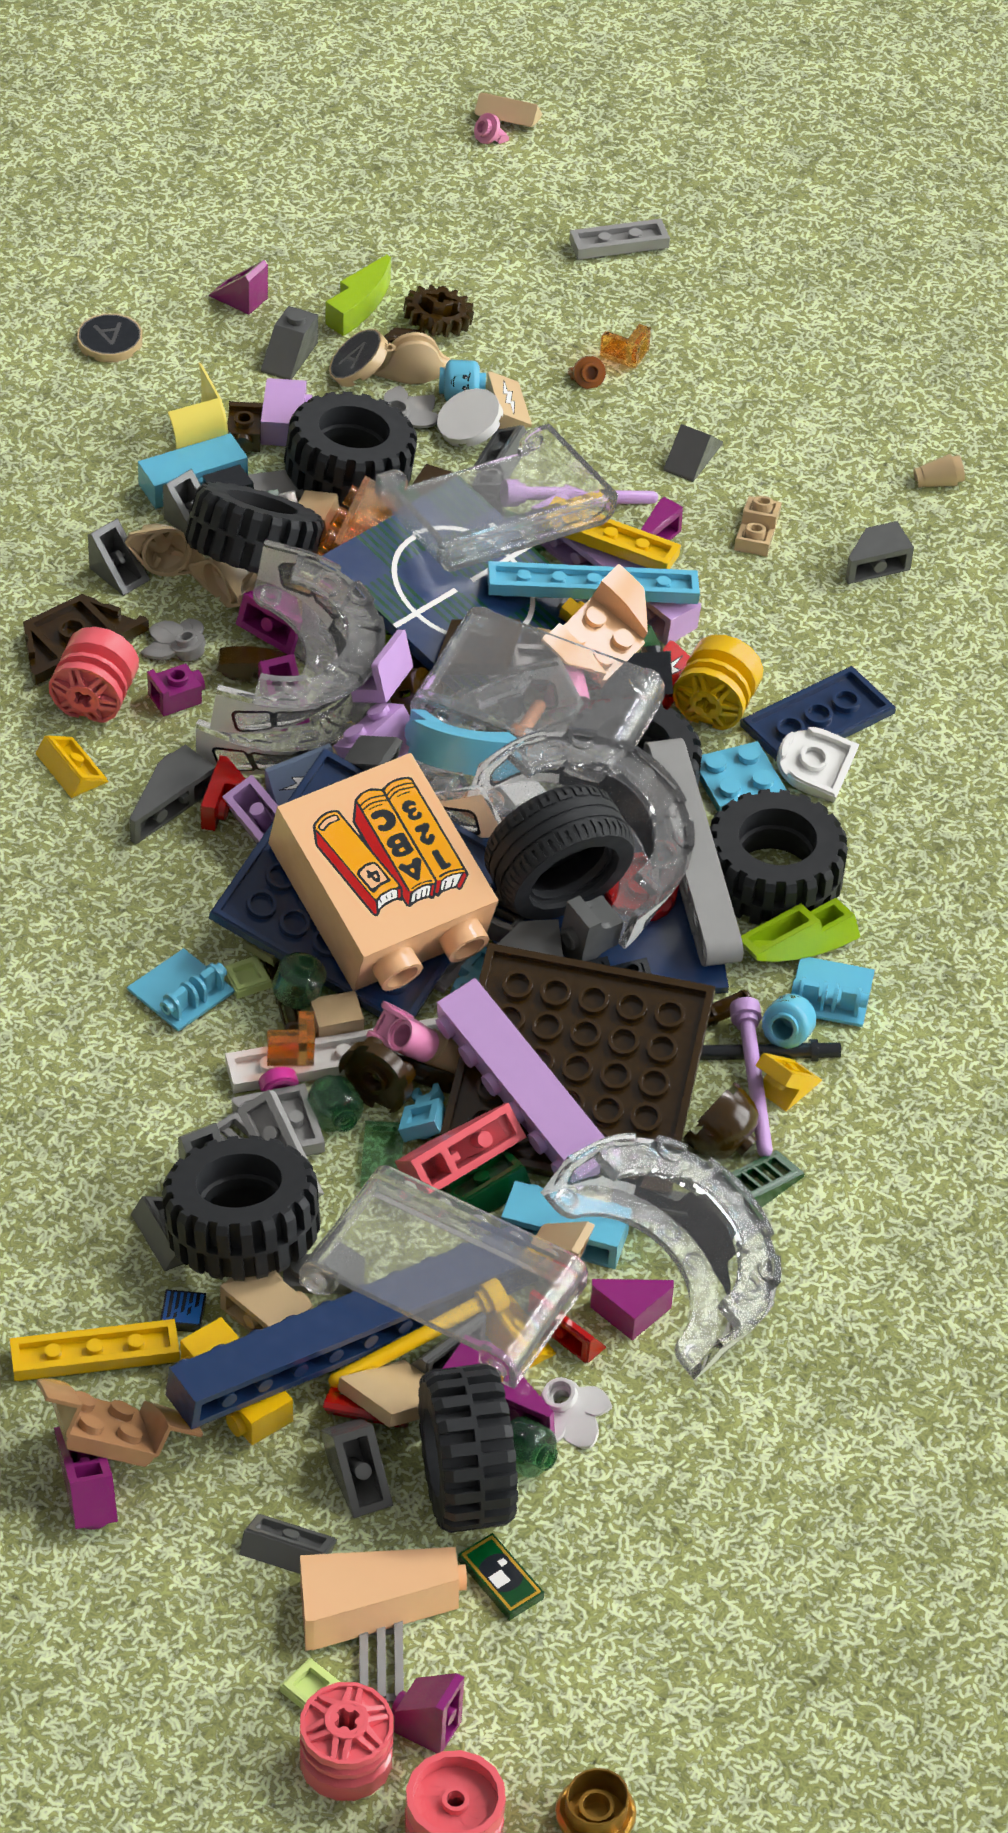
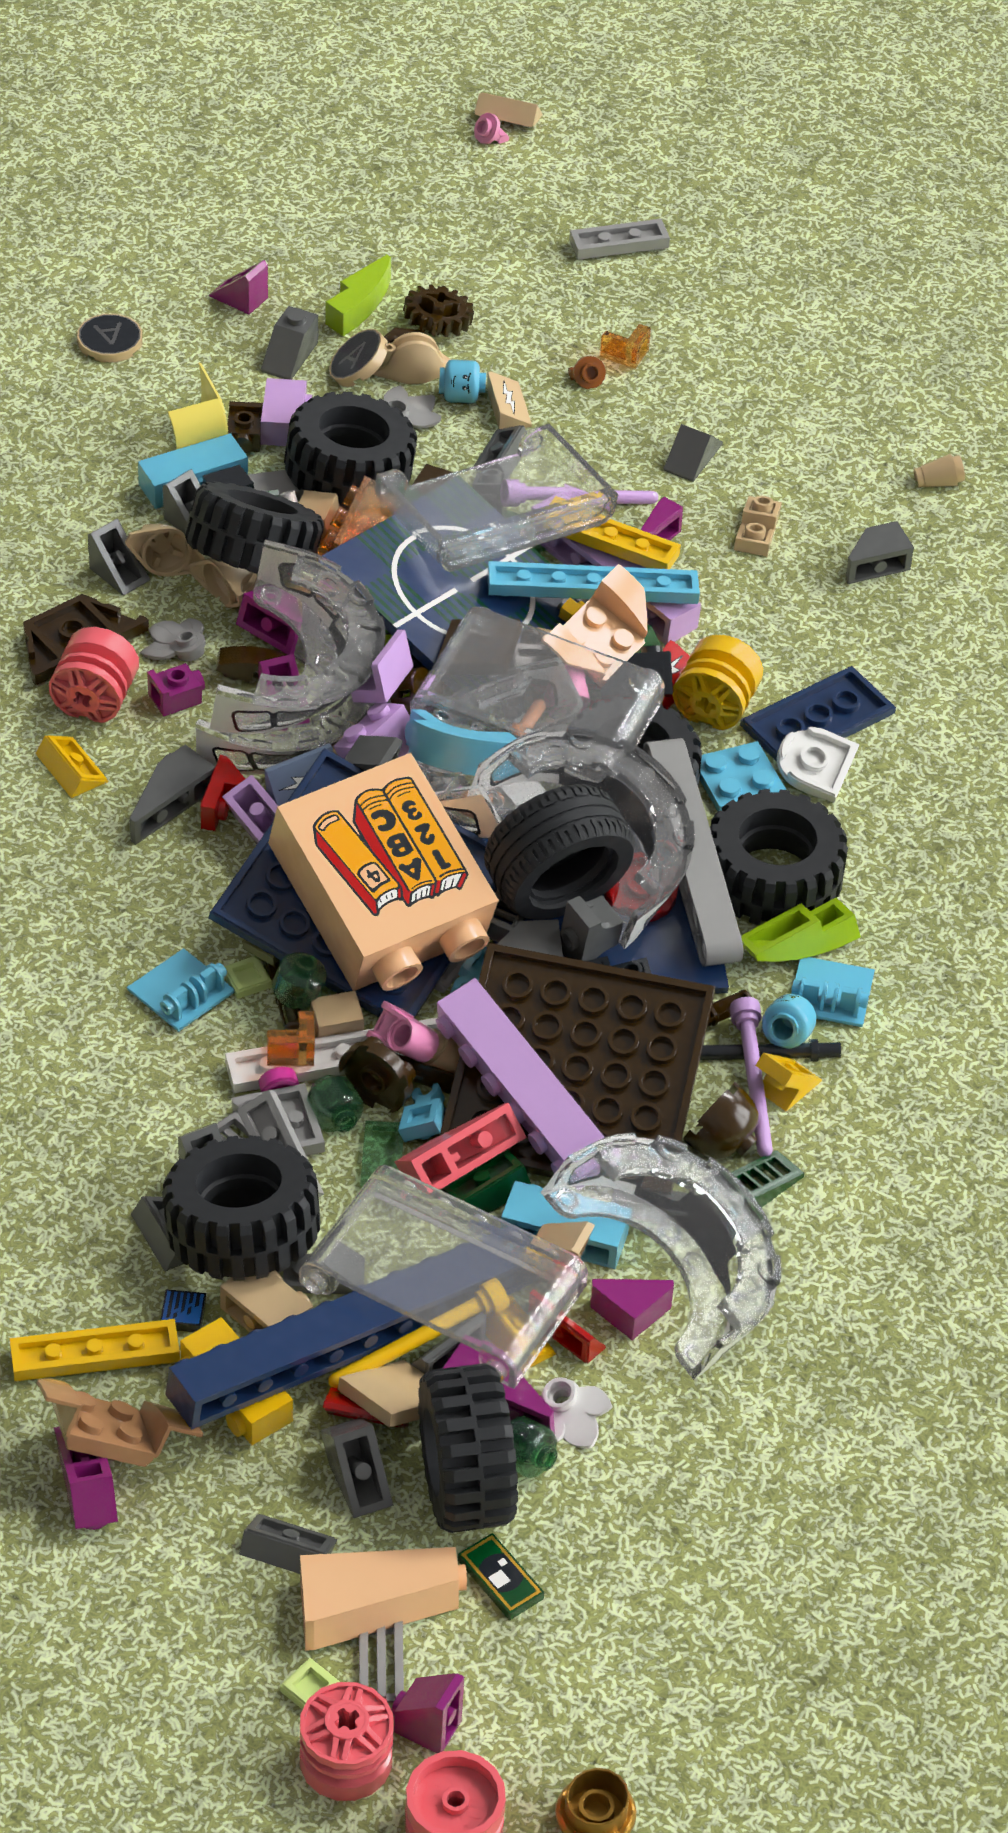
white tile [437,388,503,447] -> none

